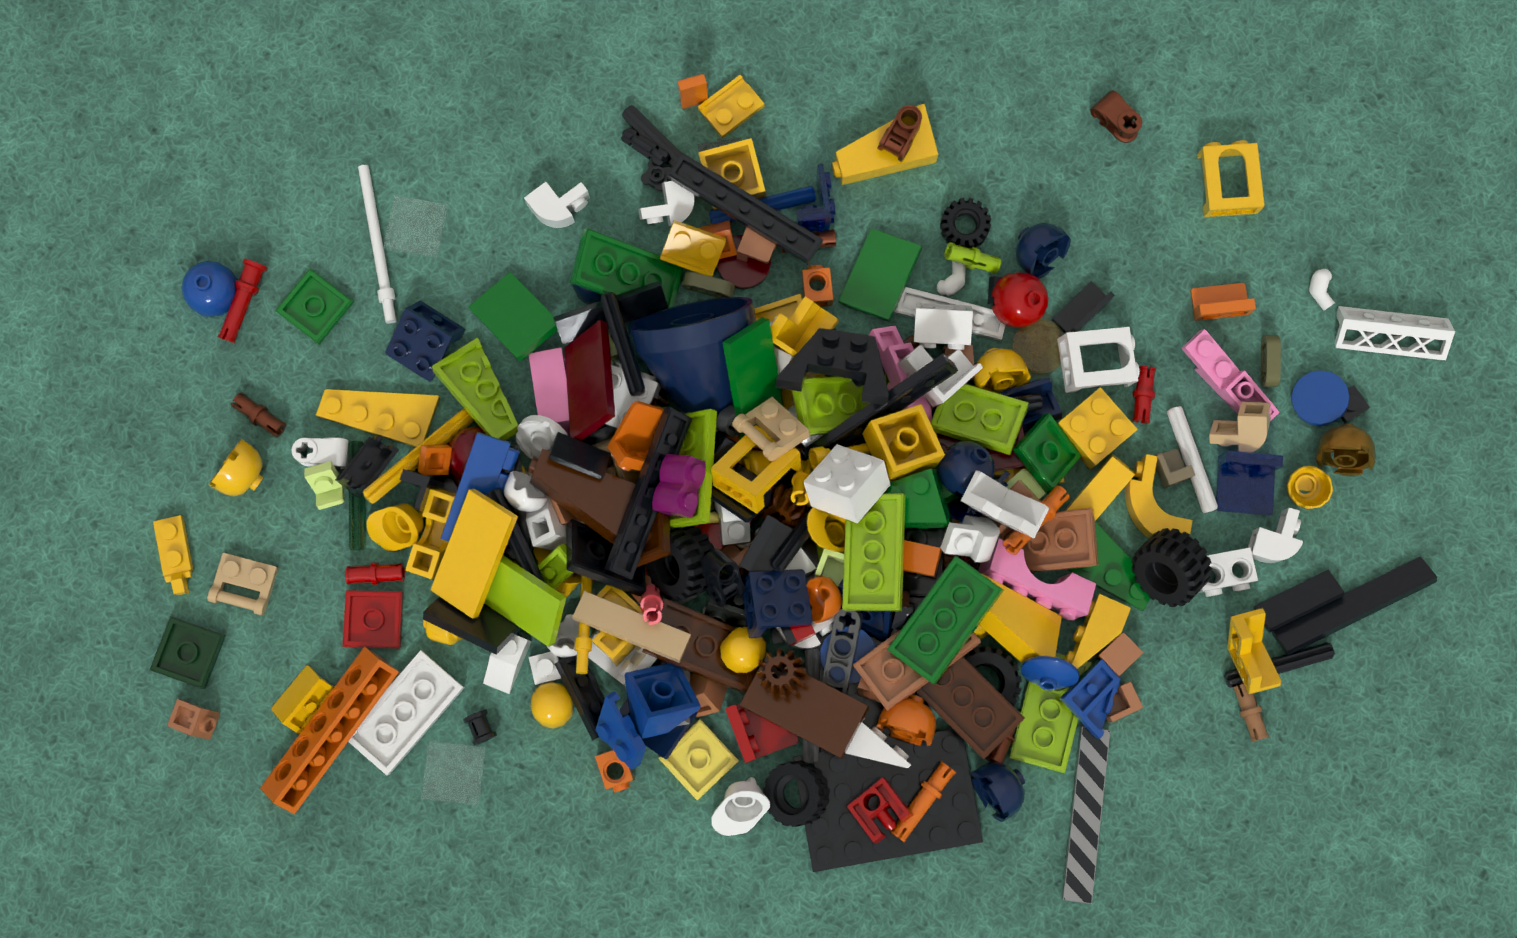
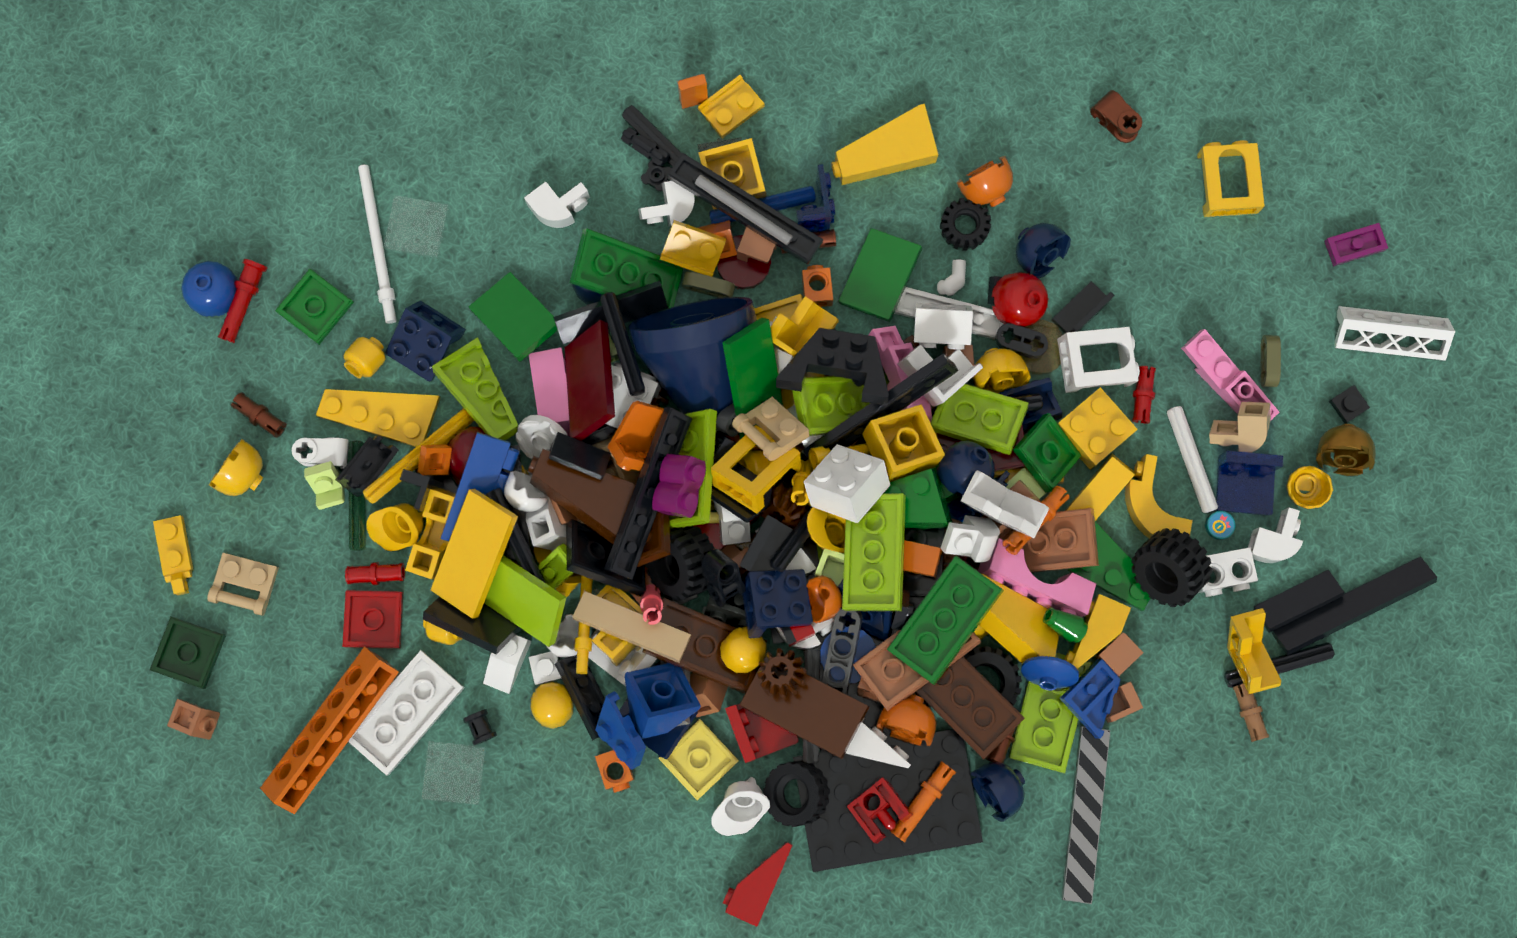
yellow panel [271,665,335,734] -> none
copper piece [877,105,922,162] -> none
lime pin [944,242,1001,274] -> none
dark tan panel [1154,449,1195,489] -> none
orange panel [1190,283,1256,321] -> none
blue tile [1291,370,1350,427] -> none
white arm [1309,269,1335,311] -> none
none -> yellow head [343,337,386,378]
none -> light grey bar [695,175,793,245]
none -> red slope [723,842,792,927]
none -> orange cylinder [957,156,1013,207]
none -> black beam [995,323,1048,359]
none -> green cone [1043,607,1088,643]
none -> tile [1205,511,1235,540]
none -> magenta plate [1324,223,1388,266]

